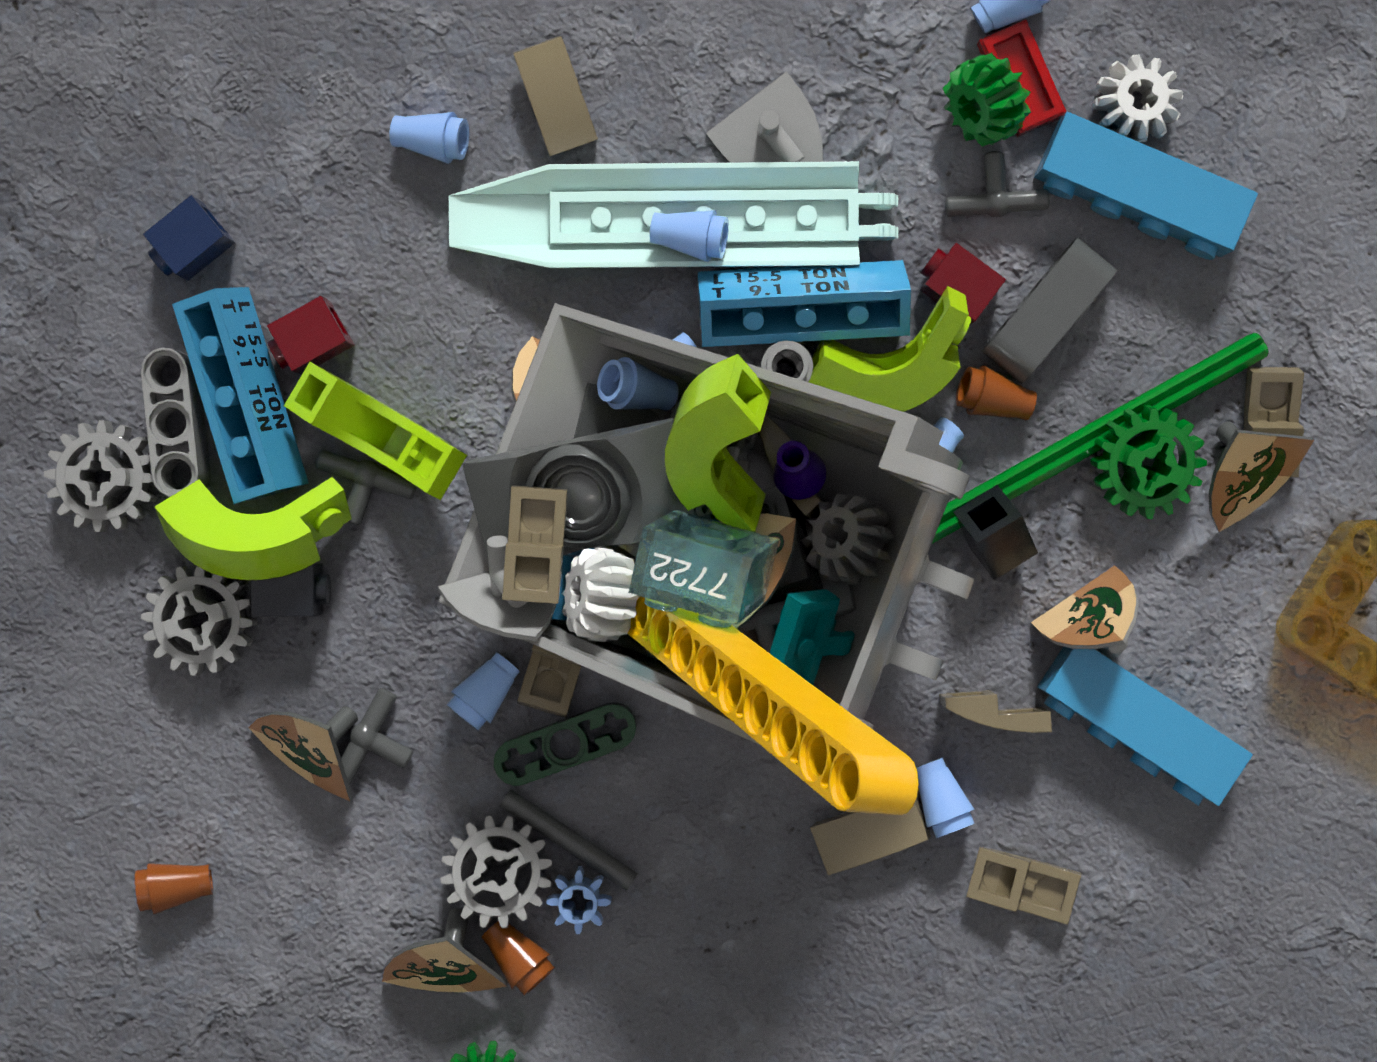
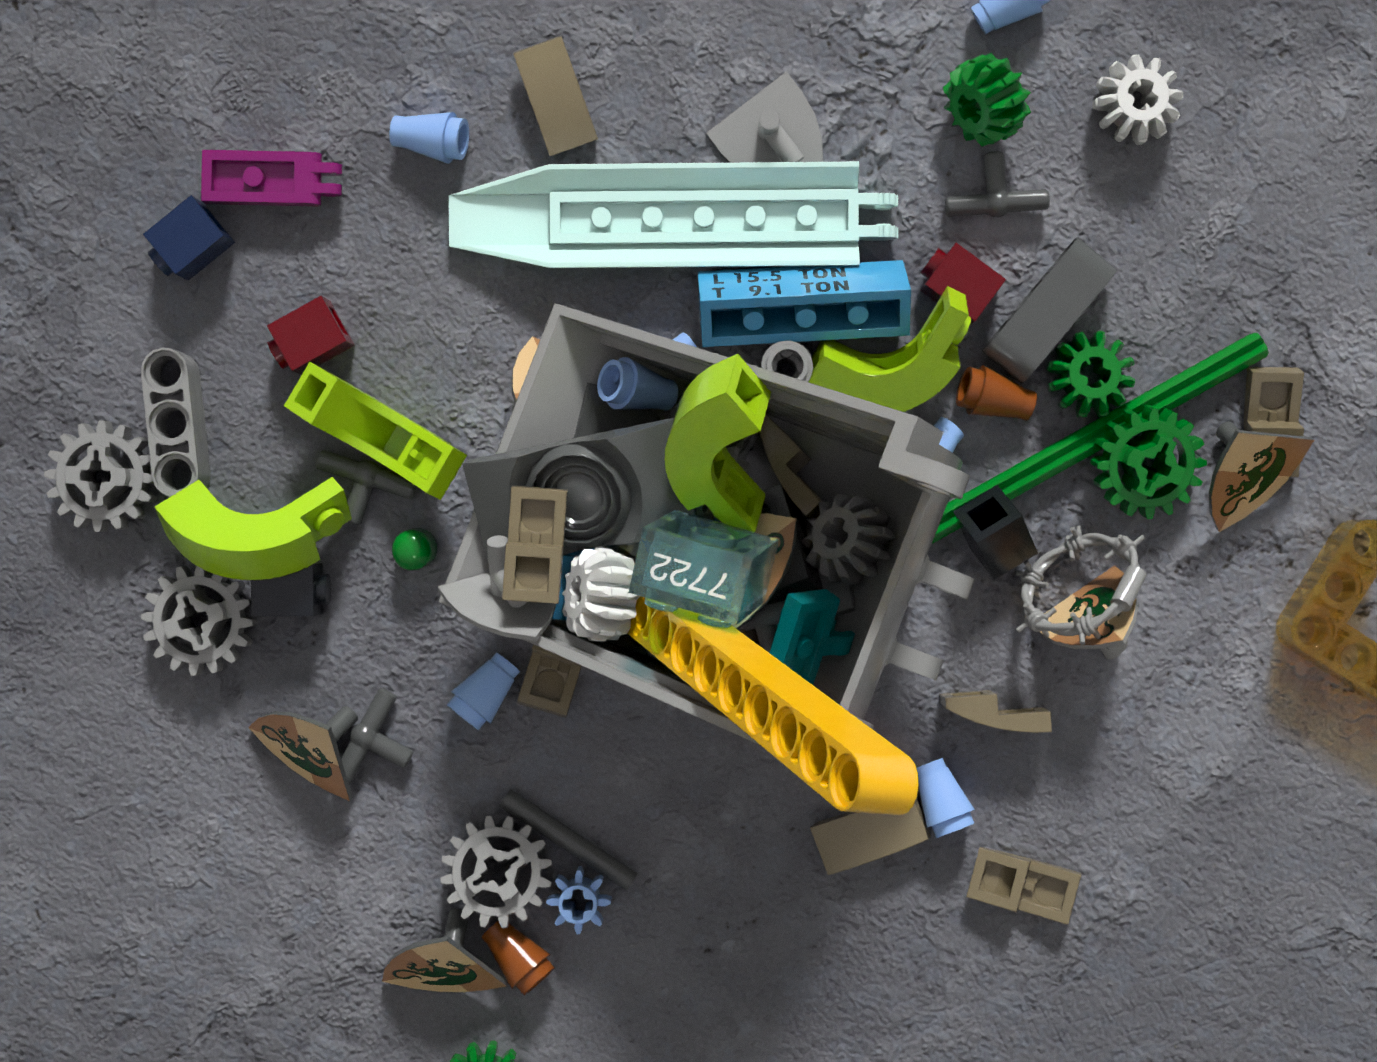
dark orange cone [135,863,213,915] -> none
dark azure brick [172,287,309,504] -> none
dark green beam [494,702,637,786] -> none
light blue cone [650,210,729,262] -> none
dark purple cone [773,441,826,500] -> none
red tile [977,20,1067,137] -> none
dark azure brick [1034,112,1258,260] -> none
dark azure brick [1037,647,1253,806] -> none
none -> magenta hinge [201,150,342,207]
none -> green piece [392,528,437,571]
none -> light grey piece [1016,526,1147,645]
none -> green gear [1046,331,1135,418]

